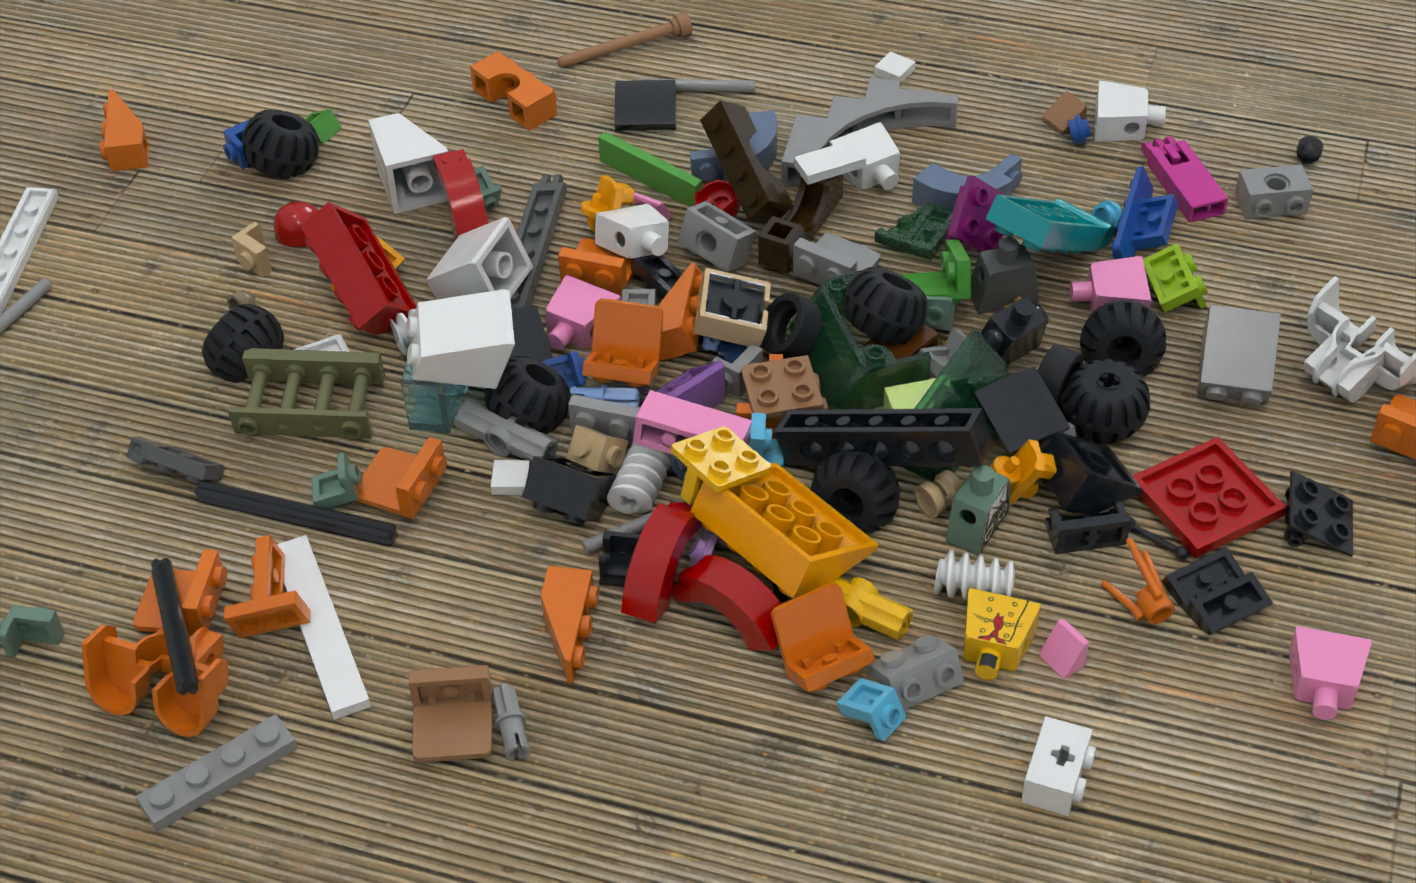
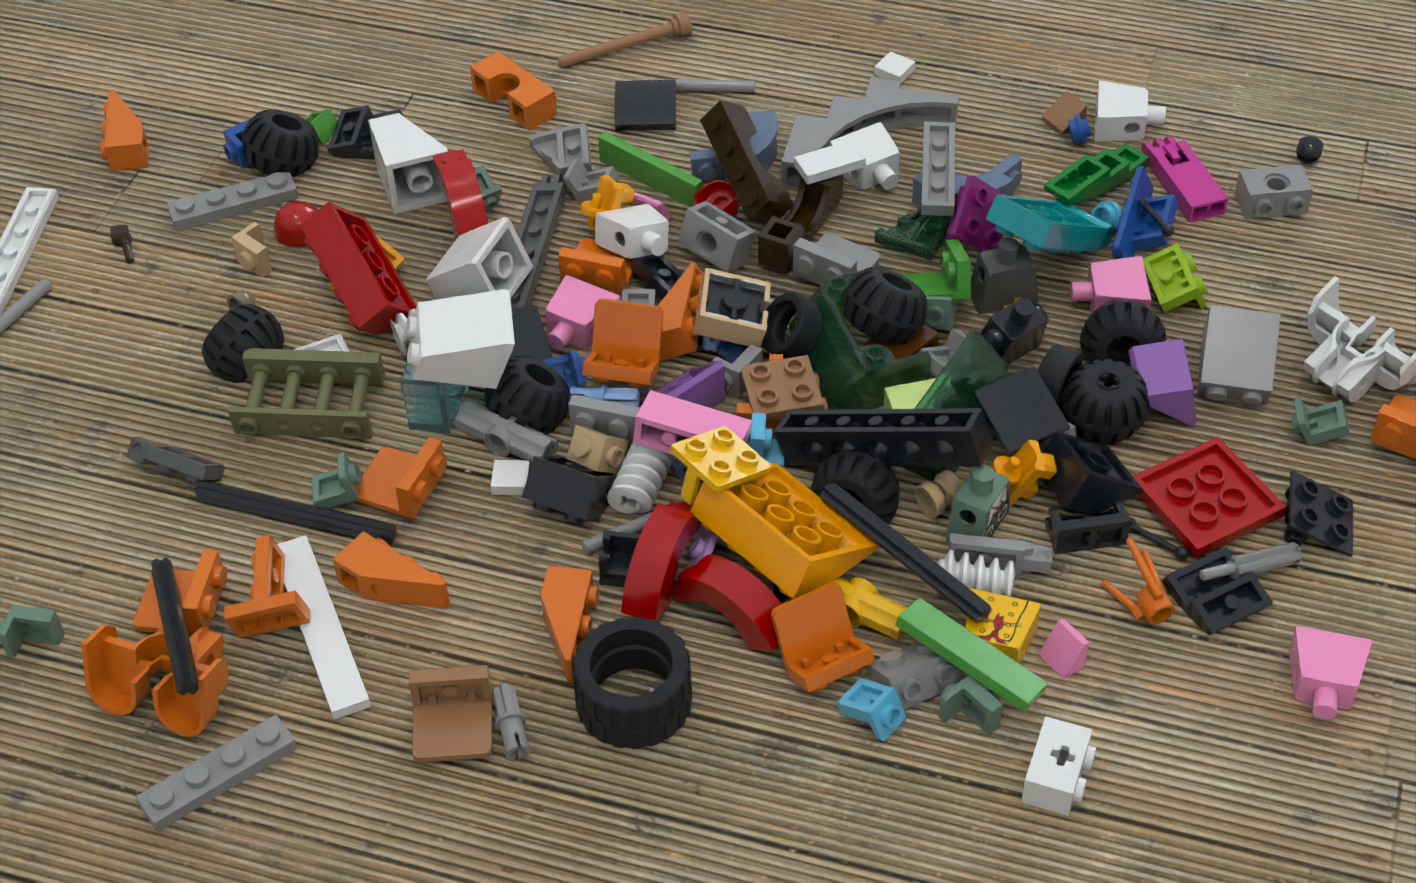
none -> dark brown hand [110,225,134,264]
none -> light grey plate [167,171,299,231]
none -> black slope [327,105,404,160]
none -> orange slope [333,531,450,609]
none -> light grey wing [528,123,592,178]
none -> light grey bracket [564,159,619,202]
none -> black tyre [572,617,692,749]
none -> black axle [820,483,992,623]
none -> bright green tile [895,597,1048,713]
none -> light grey plate [921,121,955,216]
none -> sand green bracket [939,675,1003,735]
none -> light grey hinge [948,533,1052,579]
none -> green slope [1044,143,1149,204]
none -> medium lavender slope [1128,339,1196,426]
none -> black hinge [1138,197,1174,237]
none -> light grey axle [1199,542,1302,581]
none -> sand green bracket [1291,398,1350,446]

